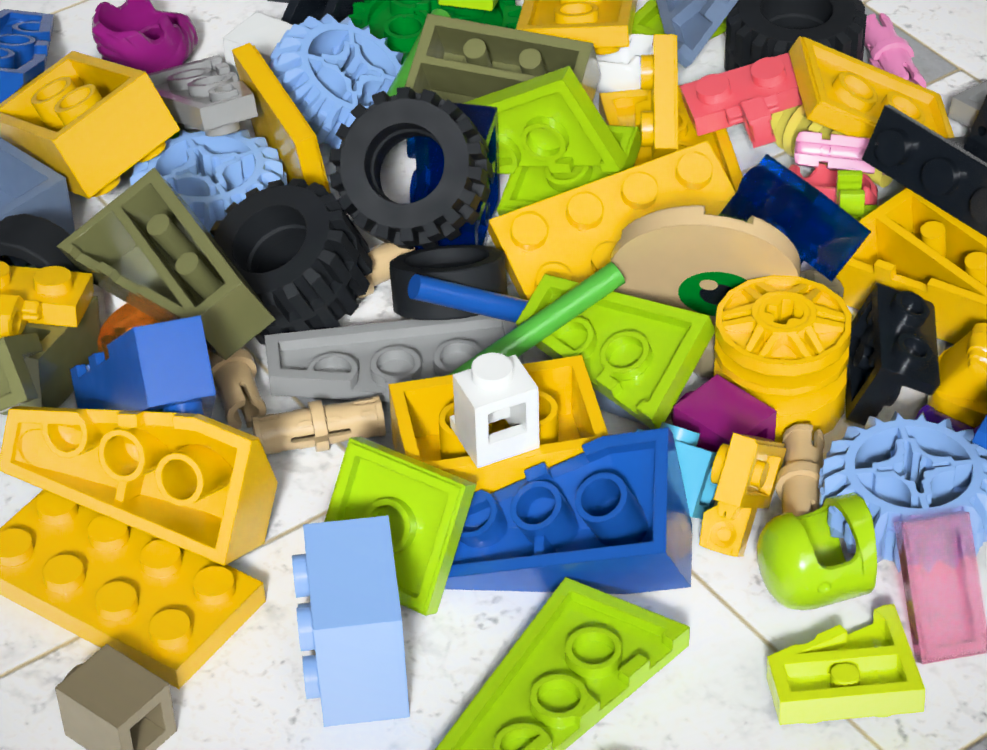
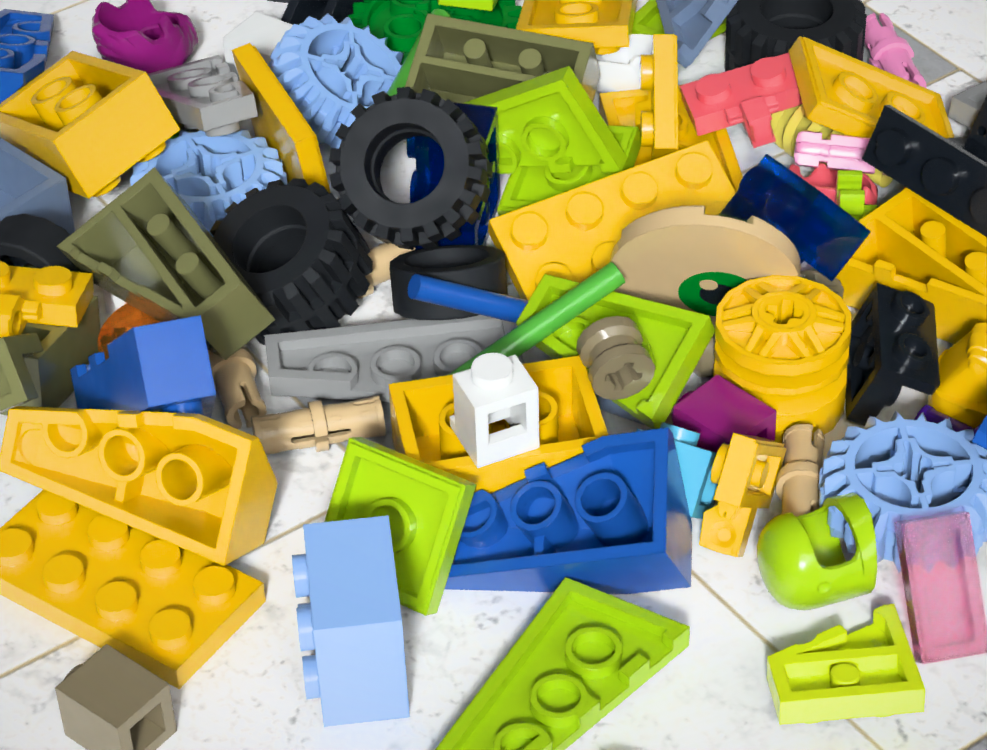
none -> dark tan wheel [576,316,655,400]

